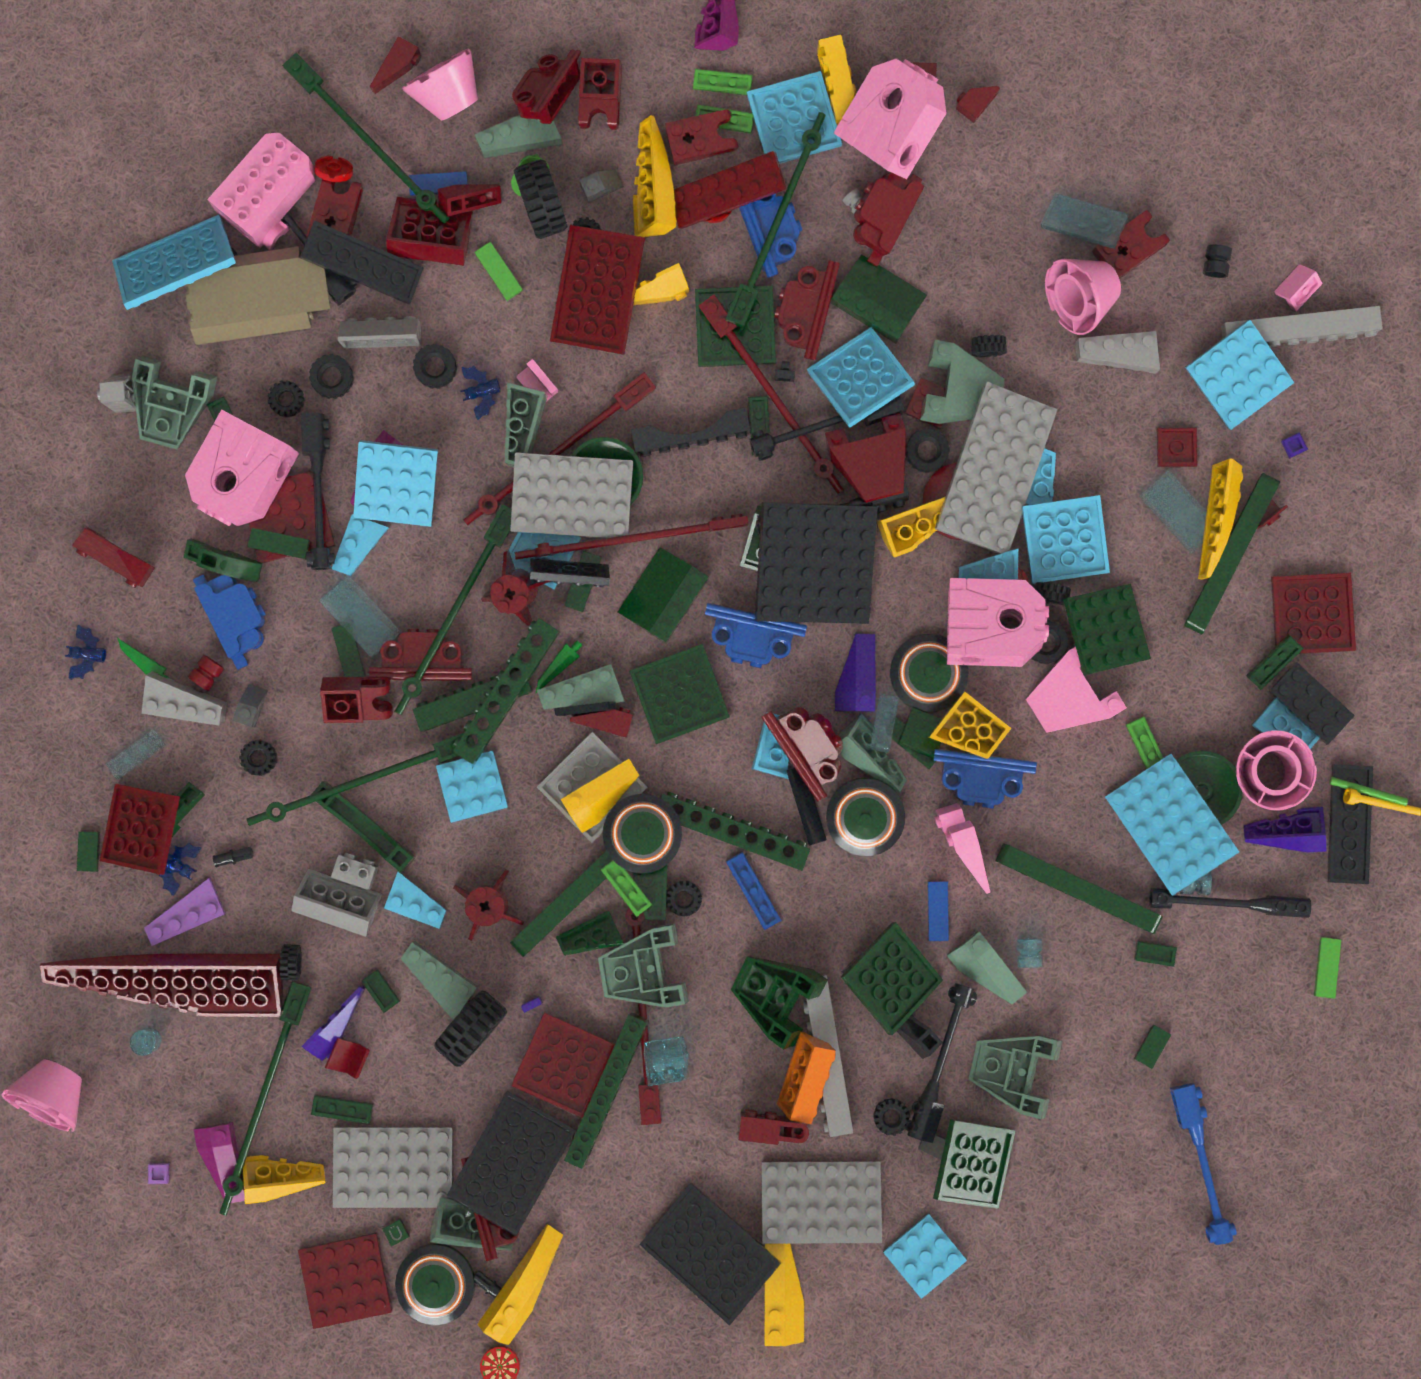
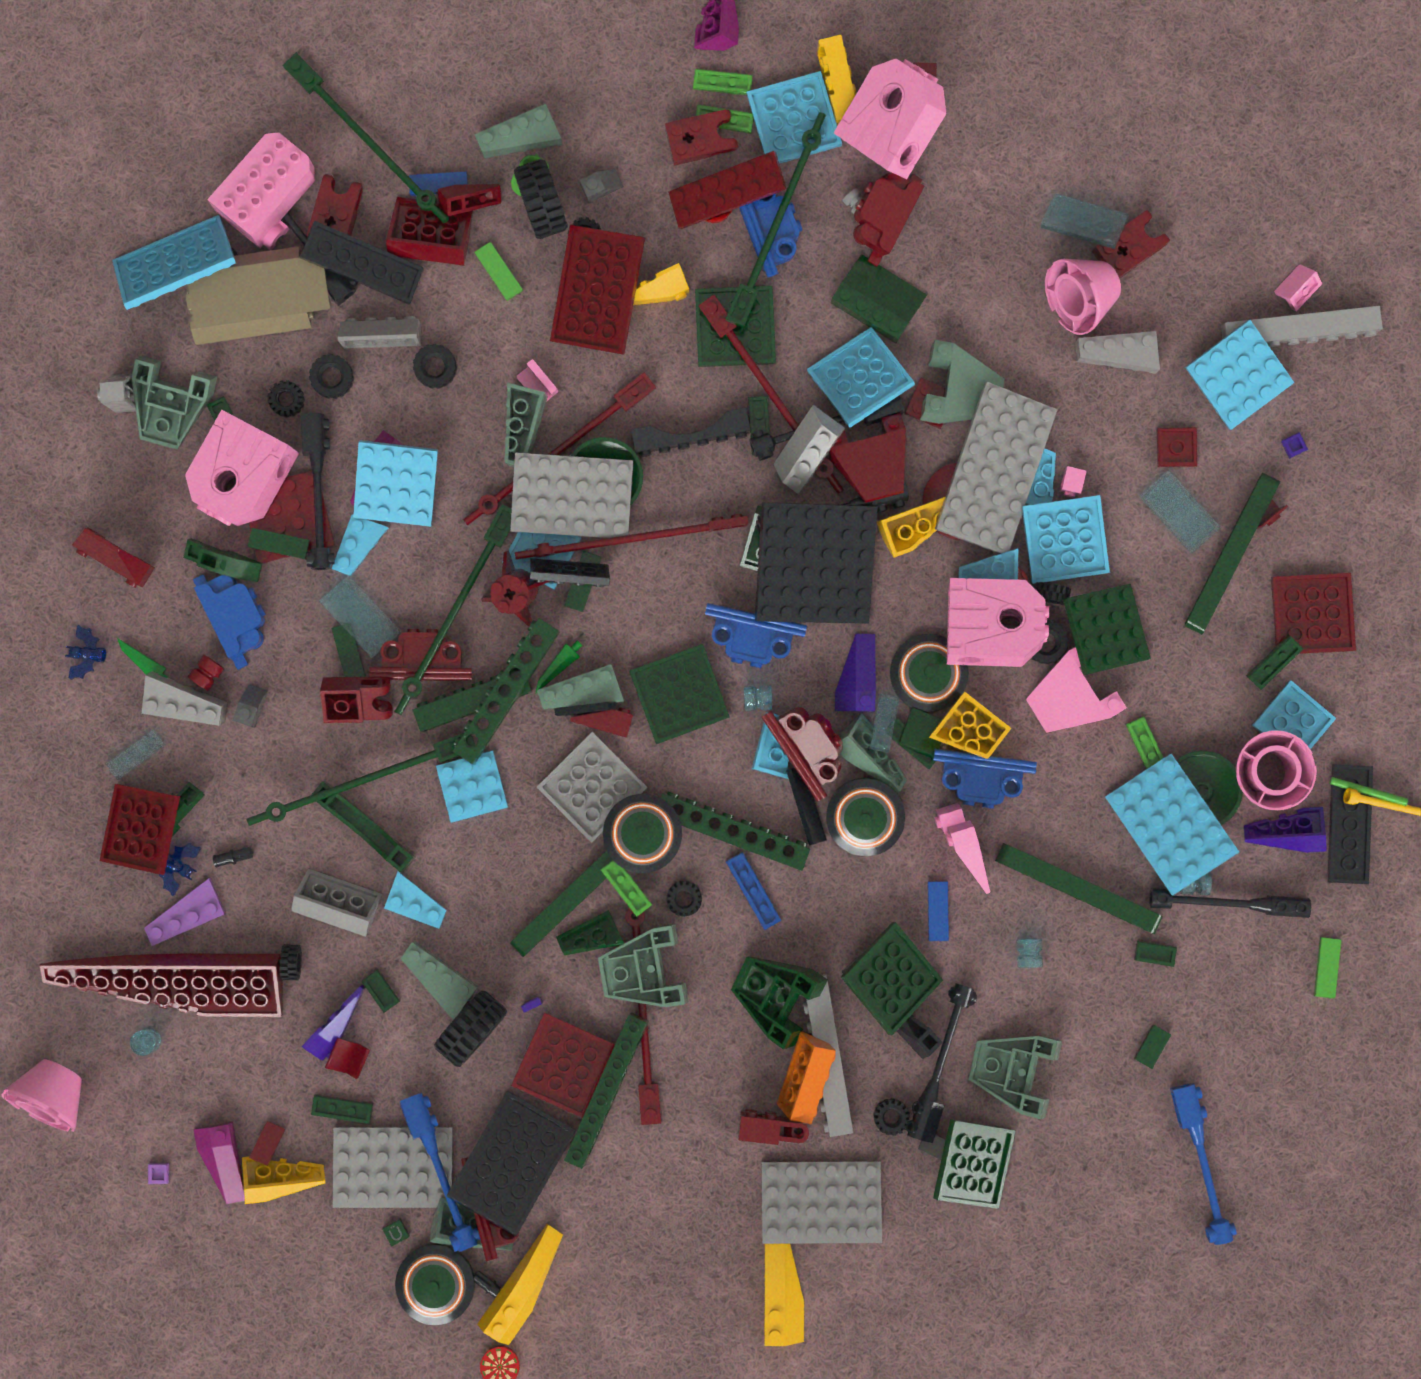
dark green tile [77,832,100,872] -> none
dark green bar [219,981,311,1215] -> none
black tyre [239,740,277,776] -> none
dark red plate [298,1233,392,1329] -> none
red tile [314,156,353,182] -> none
light grey brick [331,852,378,890] -> none
dark red slope [370,36,421,94] -> none
bright pink cone [402,48,478,121] -> none
dark red brick [453,869,524,941] -> none
clear blue animal [460,366,501,420] -> none
dark red brick [512,49,581,124] -> none
yellow wedge [561,759,639,833] -> none
dark red brick [578,58,622,130] -> none
dark green slope [617,547,709,644] -> none
dark green wing [632,864,668,920] -> none
yellow wedge [633,115,677,237] -> none
black plate [639,1183,782,1326] -> none
clear light blue slope [644,1036,689,1086] -> none
dark red brick [774,260,840,361] -> none
black tile [775,361,795,382] -> none
medium azure plate [883,1213,967,1299] -> none
black tyre [906,428,950,473] -> none
sand green wedge [947,931,1027,1004] -> none
dark red slope [956,86,1000,123] -> none
black tyre [971,335,1007,357] -> none
yellow wedge [1198,458,1243,580] -> none
black wheel [1203,244,1232,278] -> none
black plate [1269,662,1355,745] -> none
none -> dark red tile [249,1121,285,1166]
none -> blue bar [399,1093,480,1252]
none -> clear light blue wheel [744,685,772,711]
none -> light grey slope [774,405,845,494]
none -> bright pink brick [1060,466,1086,498]

